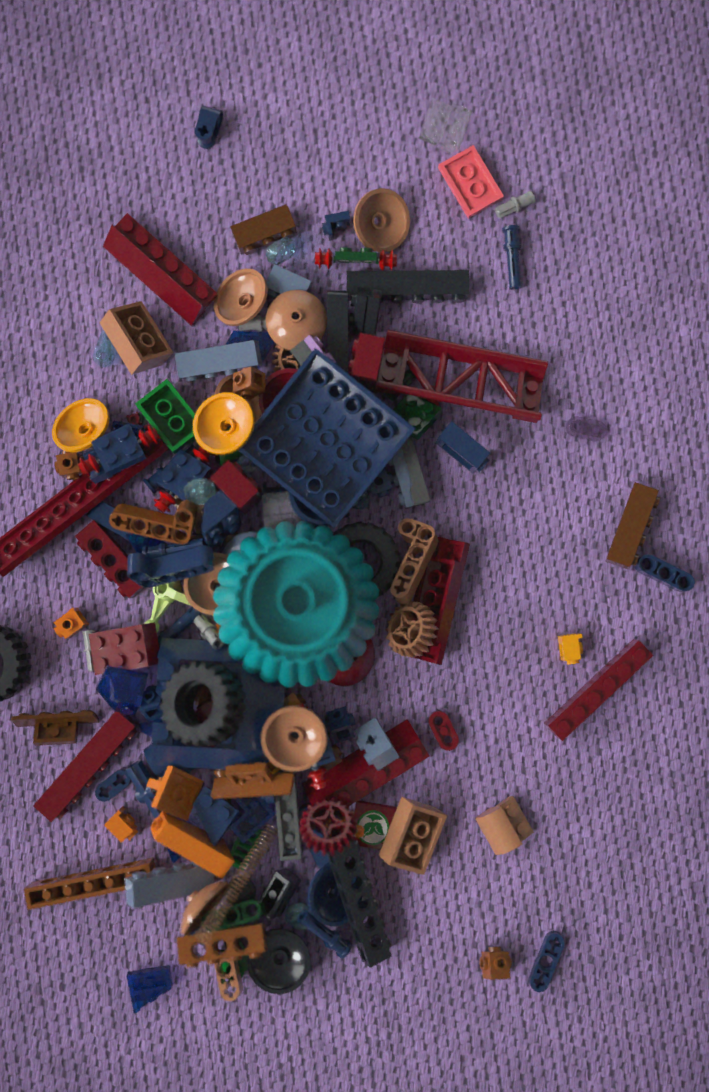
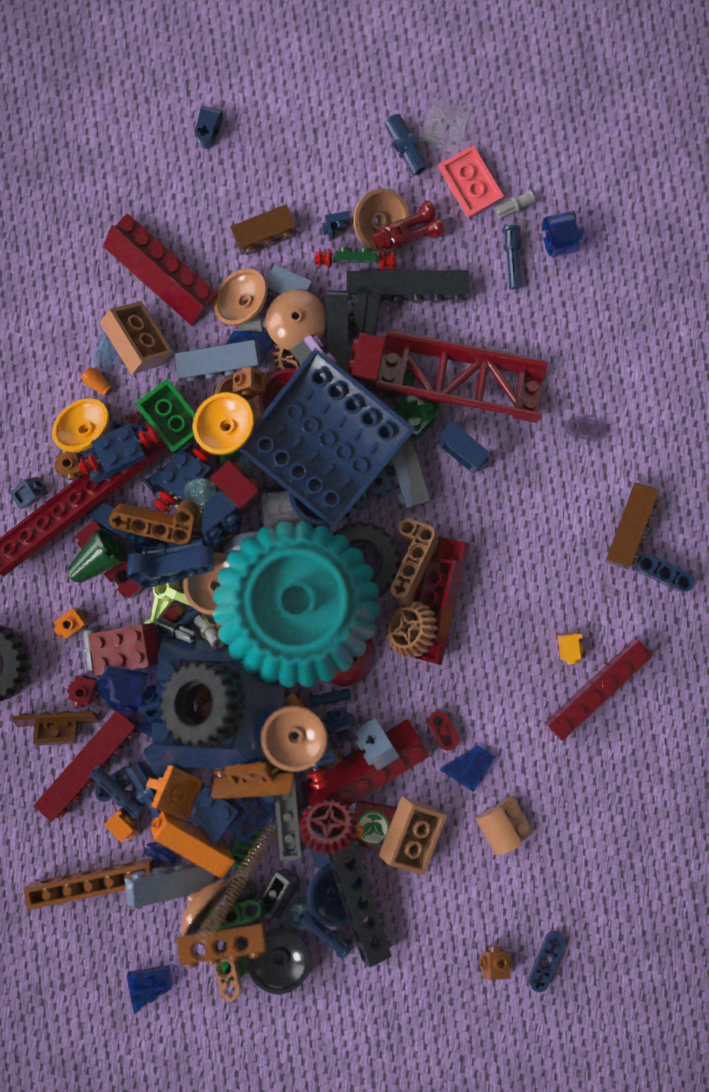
clear light blue plate [266,237,296,265] -> none
none -> dark blue bracket [9,477,48,509]
none -> dark red brick [67,674,100,708]
none -> dark green cone [68,528,127,583]
none -> orange cone [81,366,112,396]
none -> dark blue pin [89,765,145,819]
none -> clear blue pin [144,843,179,867]
none -> black axle [156,618,197,643]
none -> dark red tile [164,603,184,622]
none -> dark blue axle [310,688,351,707]
none -> dark red piece [372,200,444,250]
none -> dark blue piece [384,114,428,176]
none -> clear blue wing [439,745,495,792]
none -> clear blue brick [542,210,583,258]

